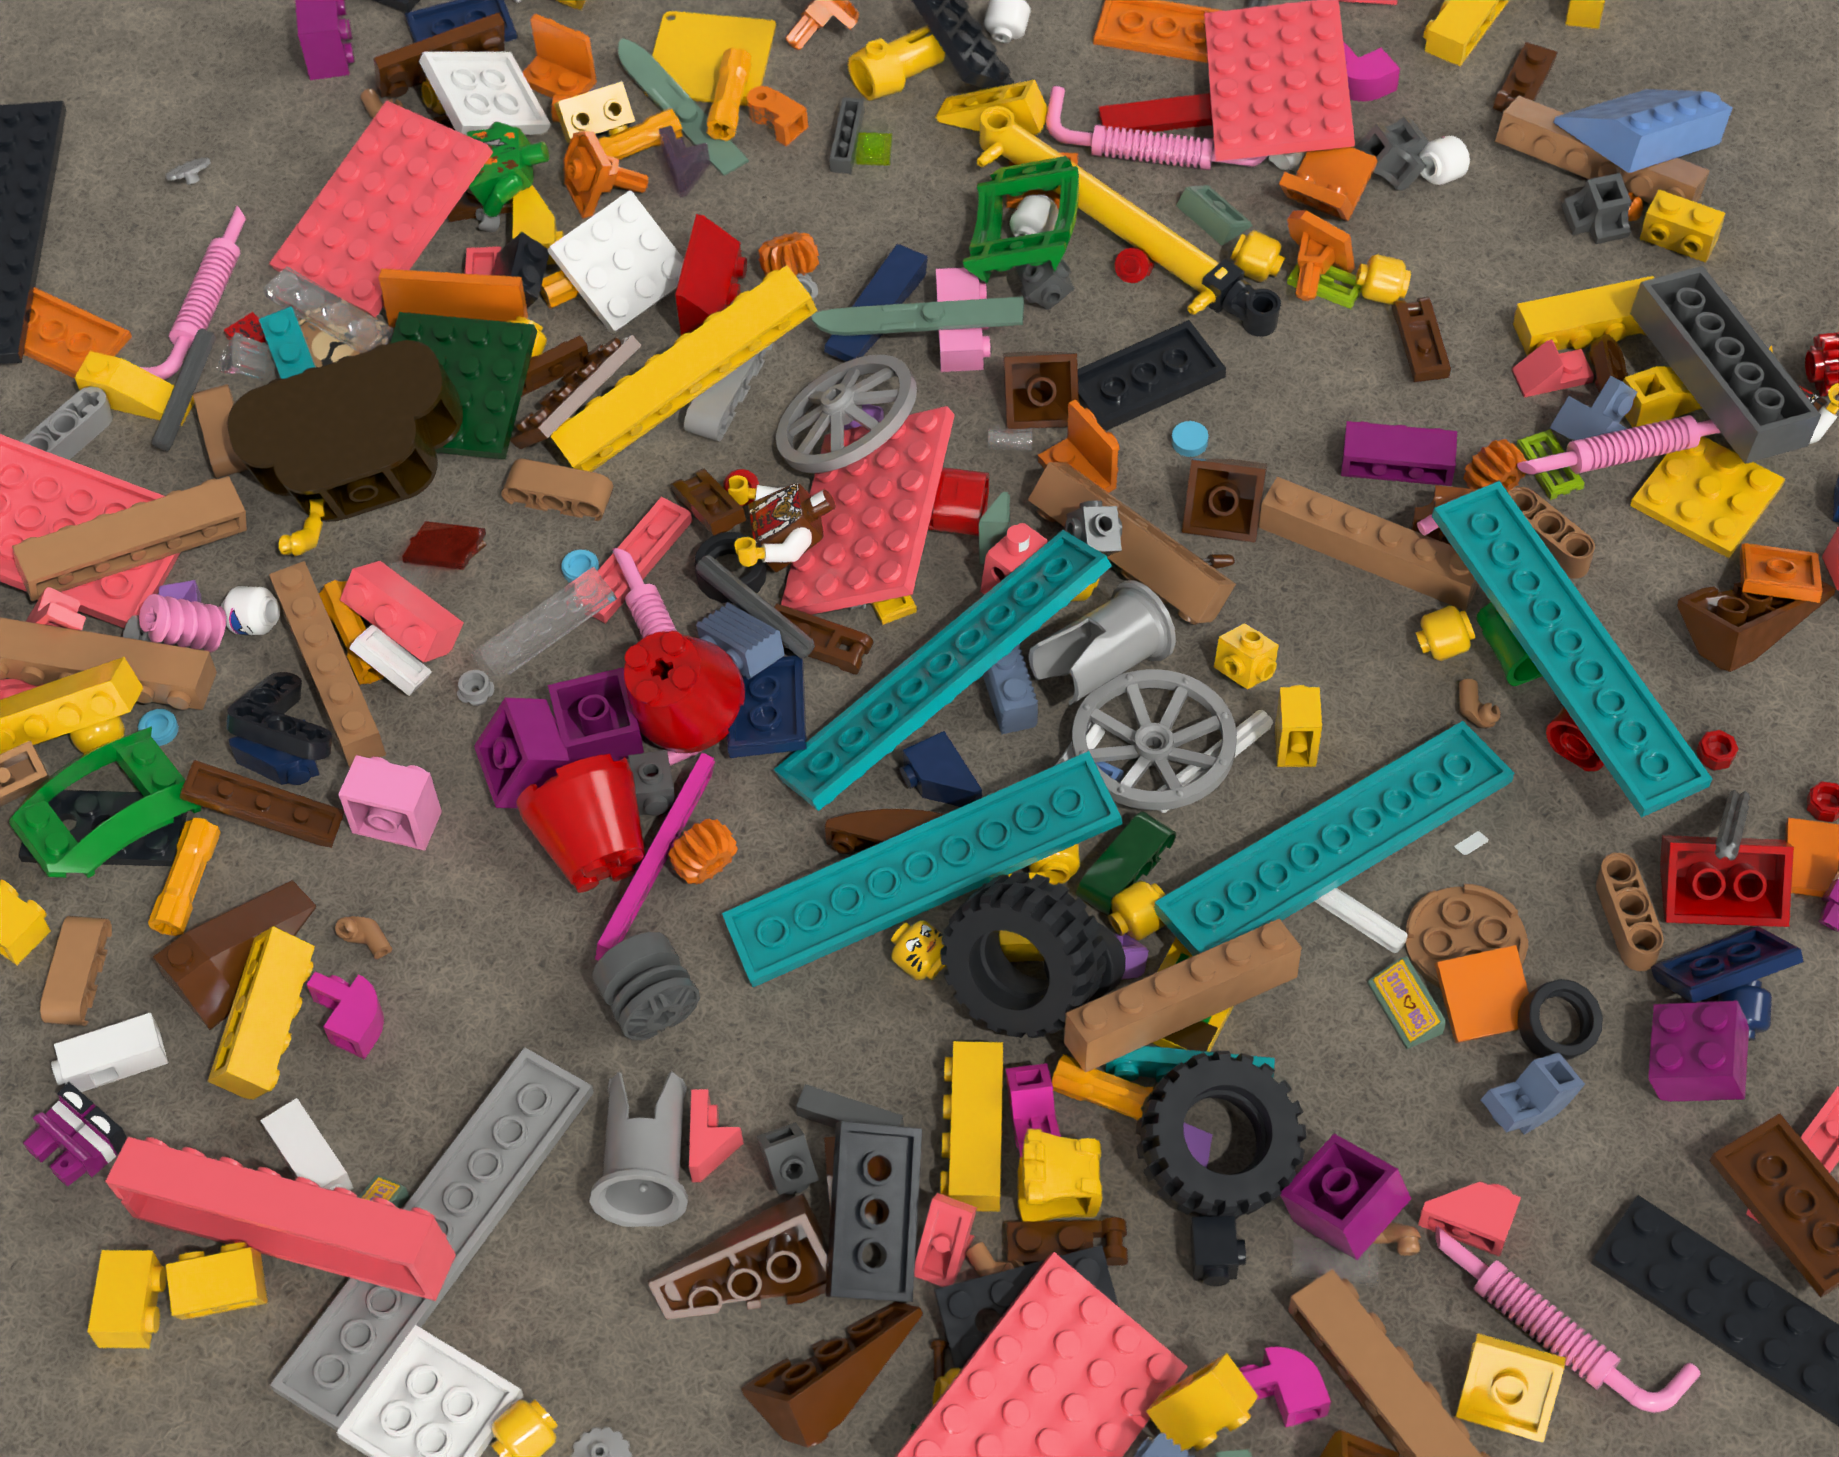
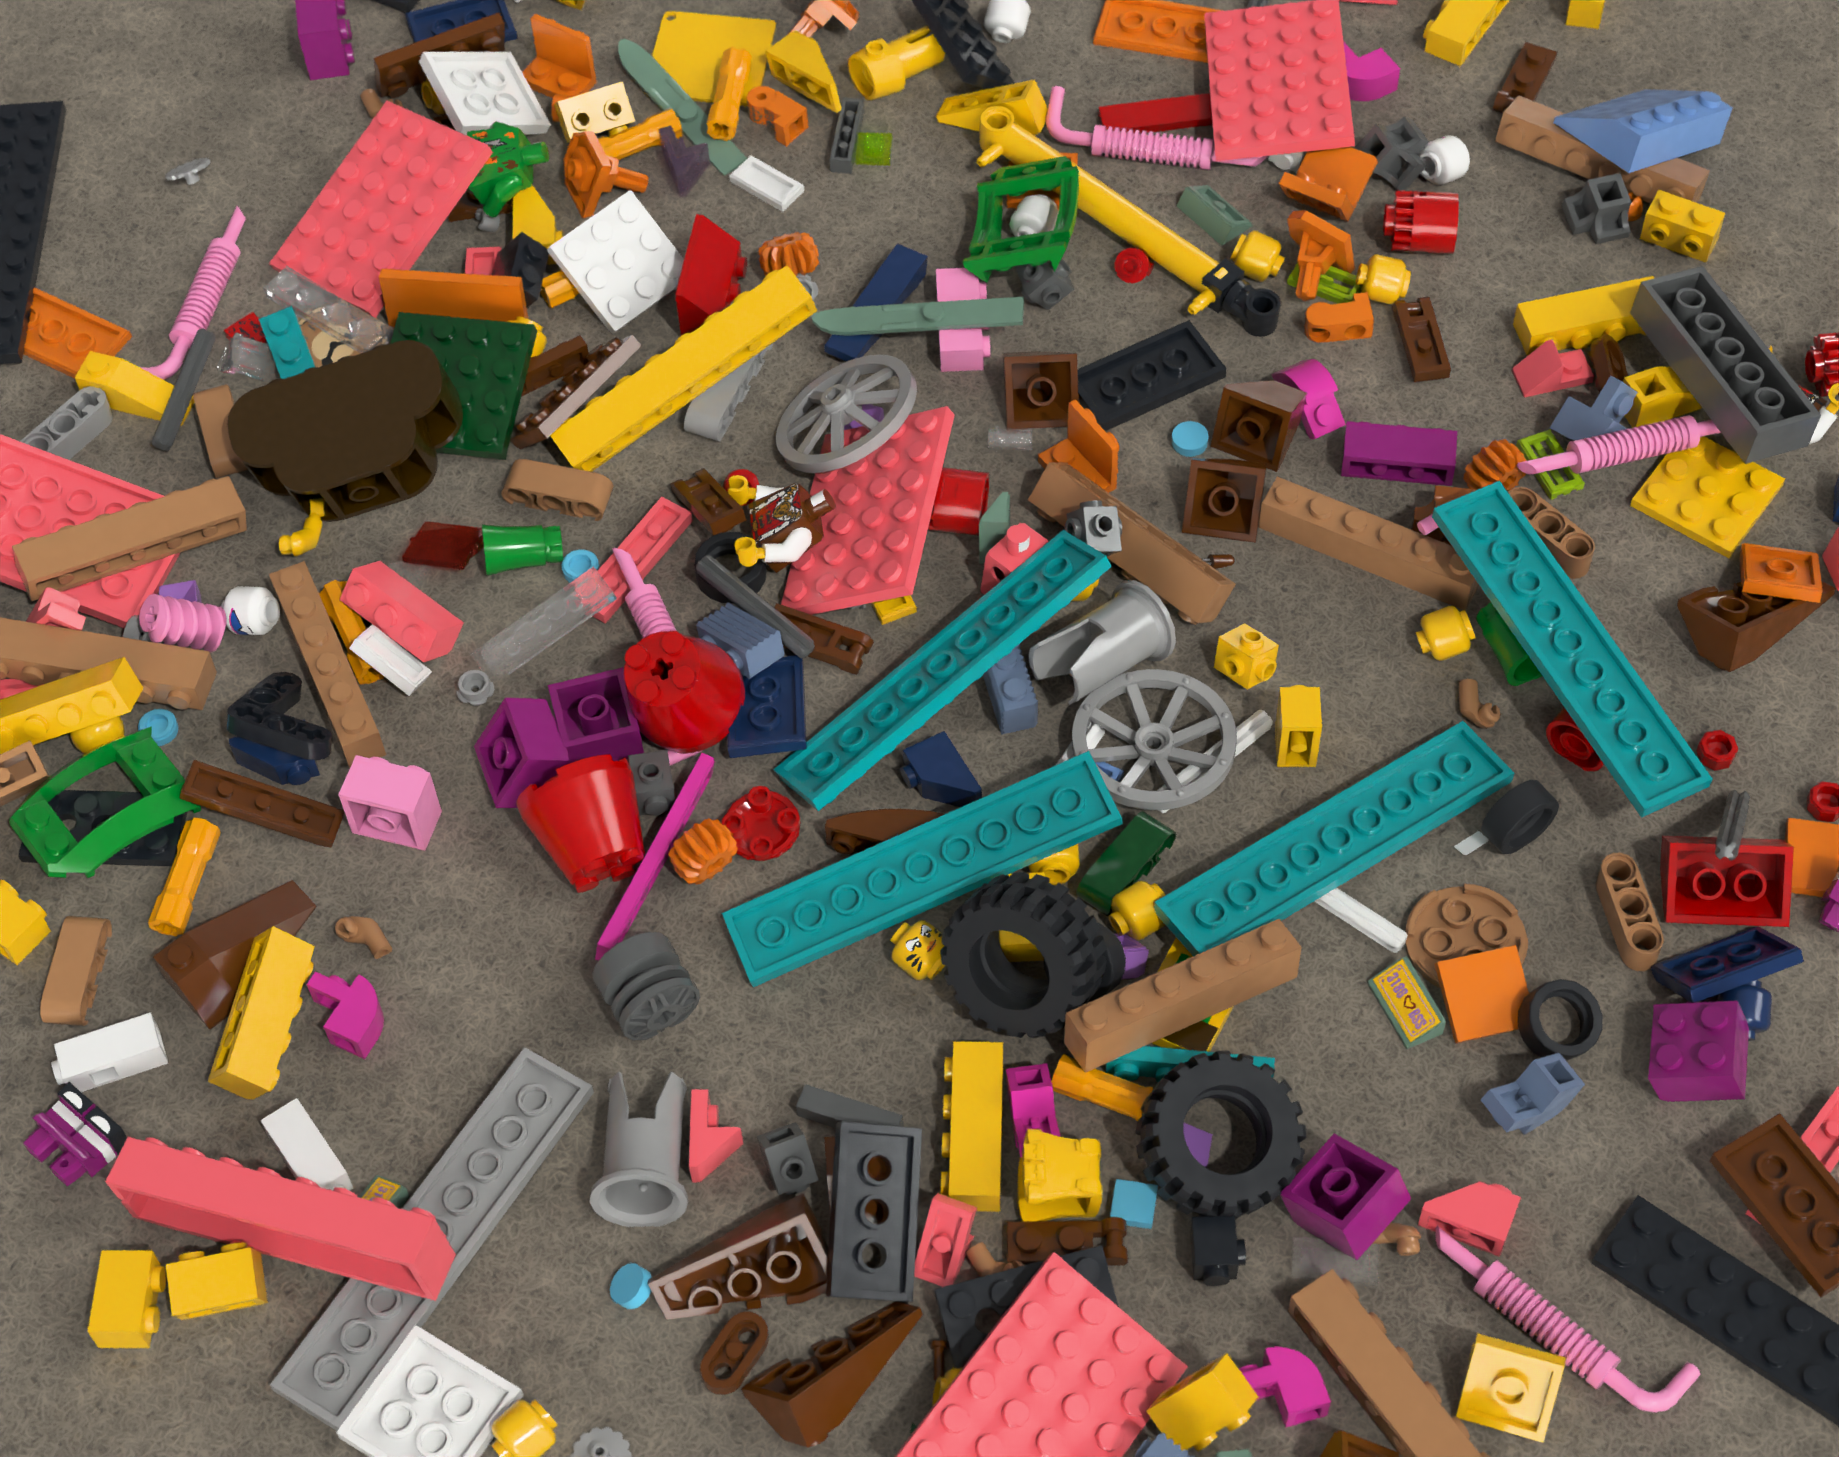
none -> green plant [482,524,563,576]
none -> medium azure tile [610,1263,652,1309]
none -> reddish brown plate [700,1312,769,1395]
none -> red dish [721,786,801,861]
none -> white tile [729,155,804,212]
none -> yellow slope [765,30,842,113]
none -> medium azure tile [1110,1179,1158,1229]
none -> reddish brown slope [1210,380,1307,472]
none -> dark pink brick [1271,359,1346,440]
none -> orange leg [1304,292,1374,343]
none -> red gear [1383,190,1459,254]
none -> black tyre [1481,780,1559,854]

